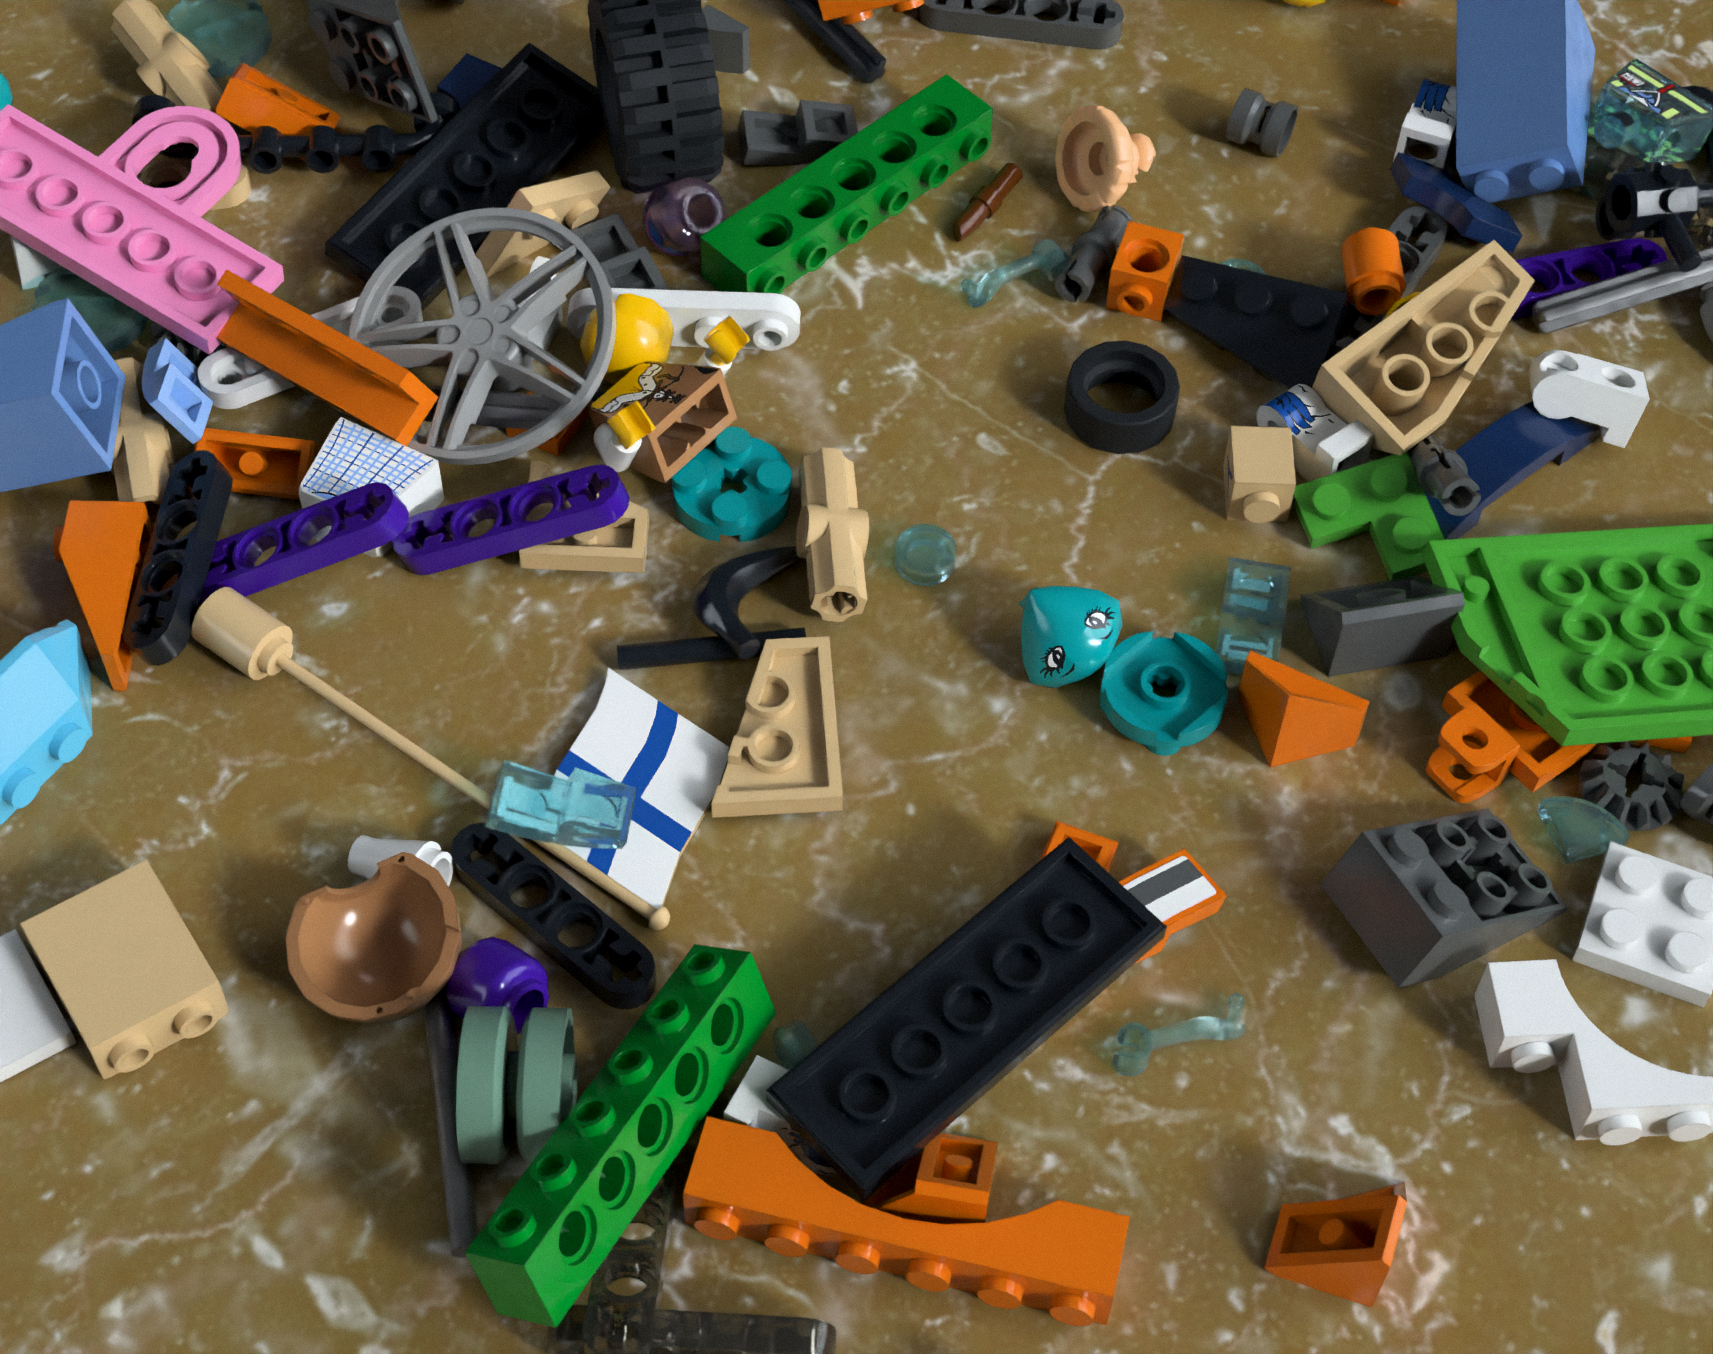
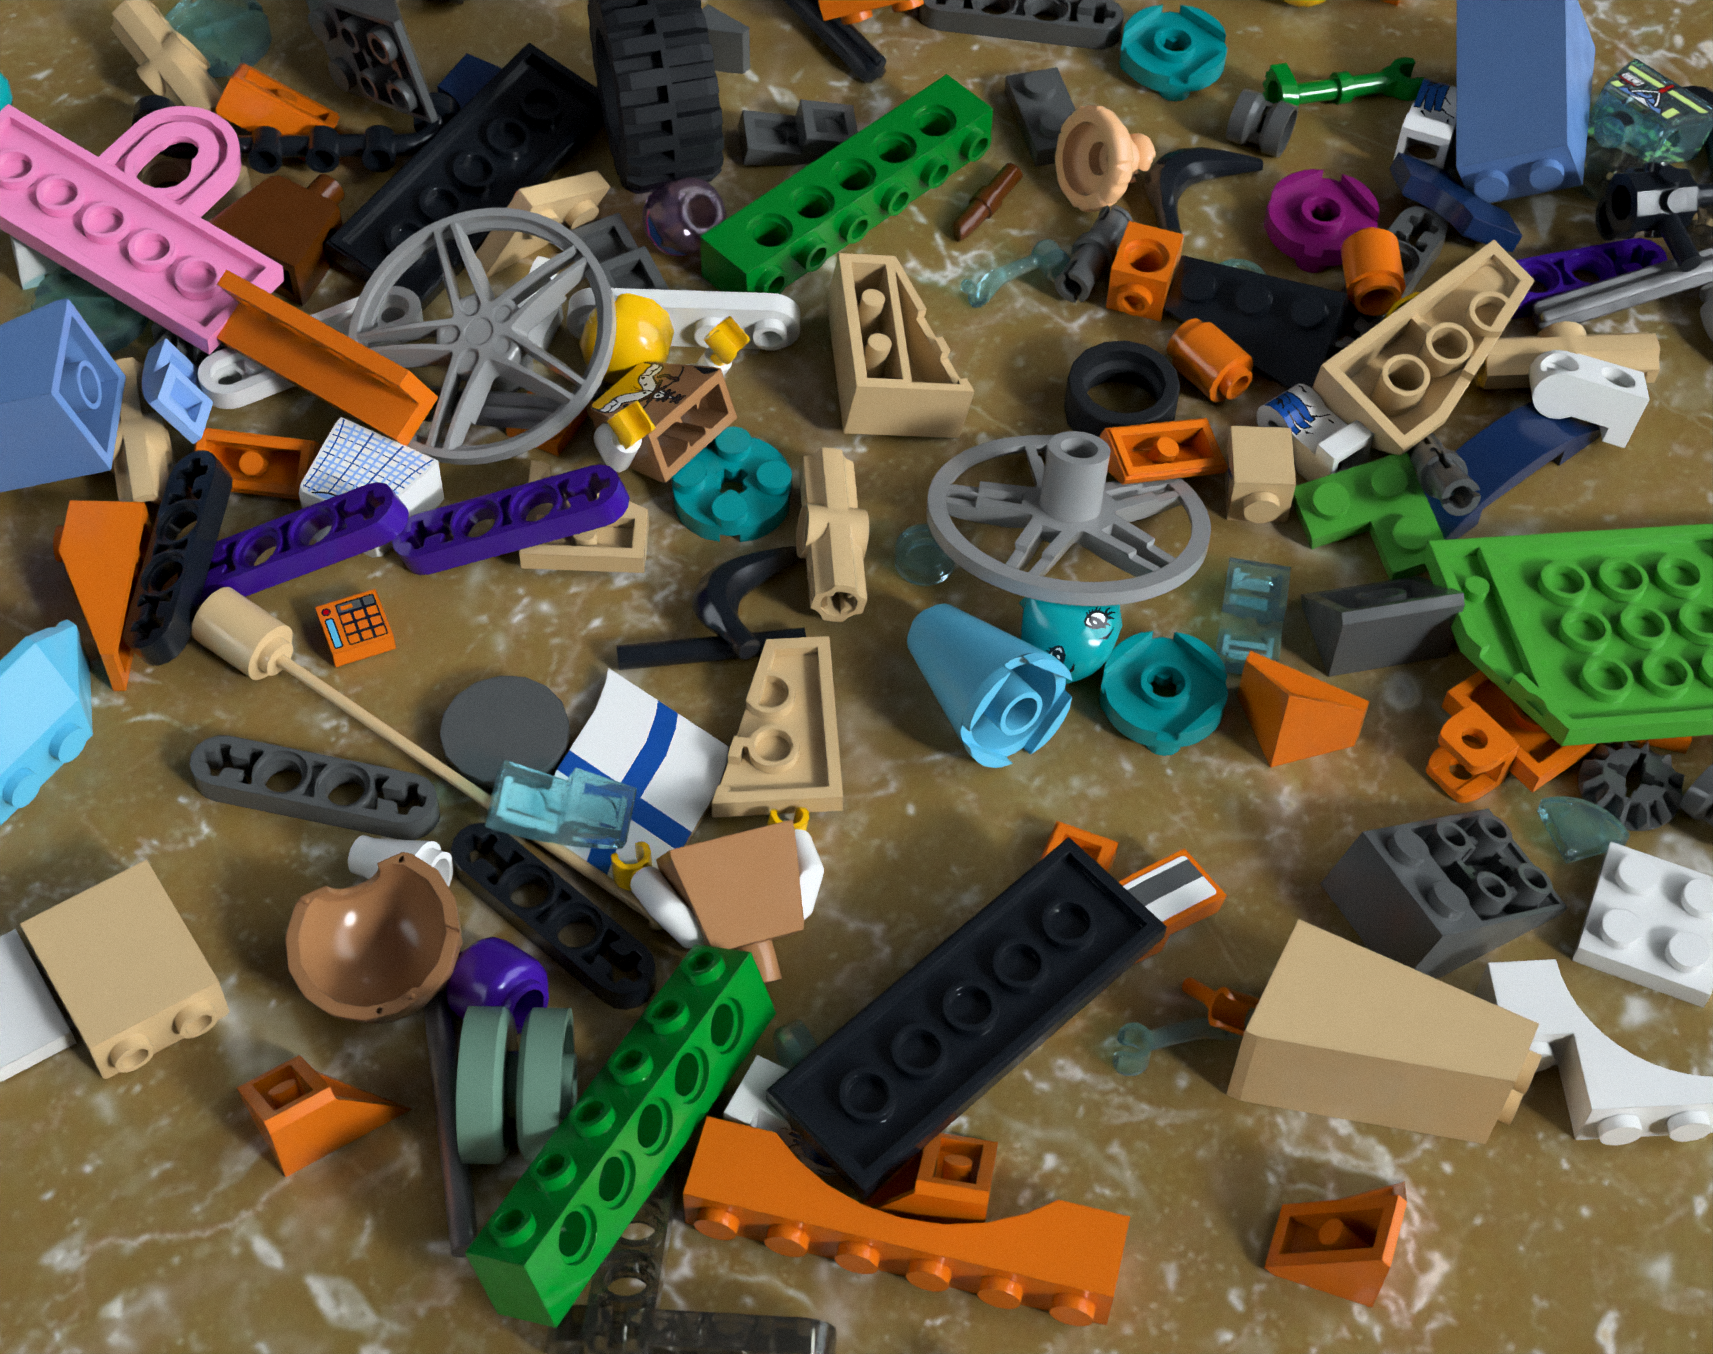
none -> dark grey beam [189,735,440,840]
none -> reddish brown torso [209,174,345,306]
none -> orange slope [237,1055,412,1177]
none -> orange tile [315,589,396,667]
none -> dark grey tile [440,676,571,794]
none -> medium nougat torso [611,807,824,984]
none -> tan wedge [826,253,975,438]
none -> medium azure cone [907,603,1072,768]
none -> light grey wheel [926,431,1211,606]
none -> dark grey plate [1004,67,1076,167]
none -> orange slope [1099,418,1228,485]
none -> teal plate [1119,5,1228,102]
none -> black piece [1145,147,1264,234]
none -> orange brick [1167,318,1253,402]
none -> orange hand [1182,977,1260,1036]
none -> tan slope [1226,919,1542,1144]
none -> green piece [1263,57,1424,108]
none -> magenta plate [1264,169,1379,273]
none -> tan piece [1474,321,1660,389]

